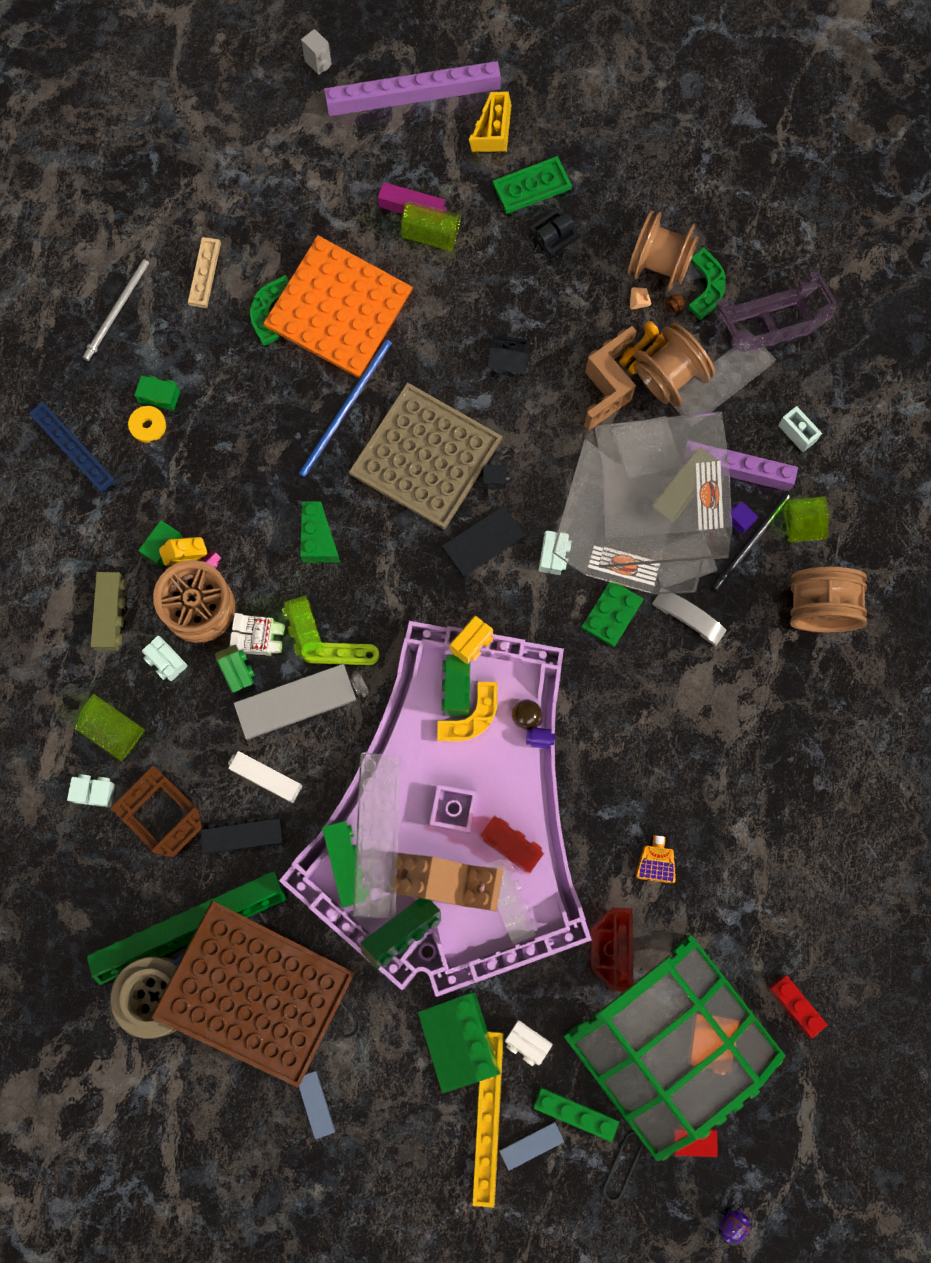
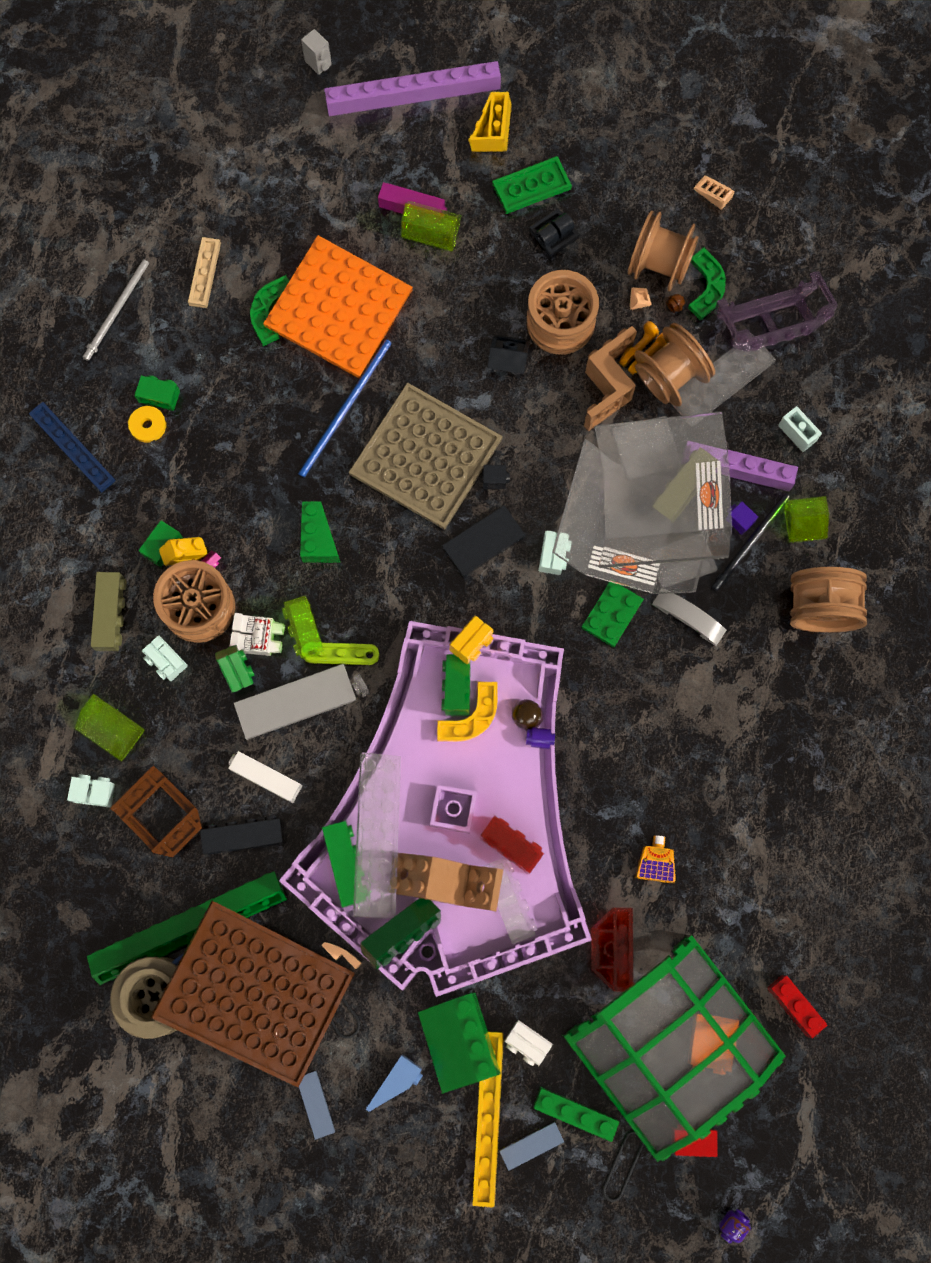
none -> light nougat slope [322,942,362,969]
none -> medium blue slope [366,1054,423,1112]
none -> medium nougat wheel [527,270,599,354]
none -> light nougat slope [694,176,734,210]

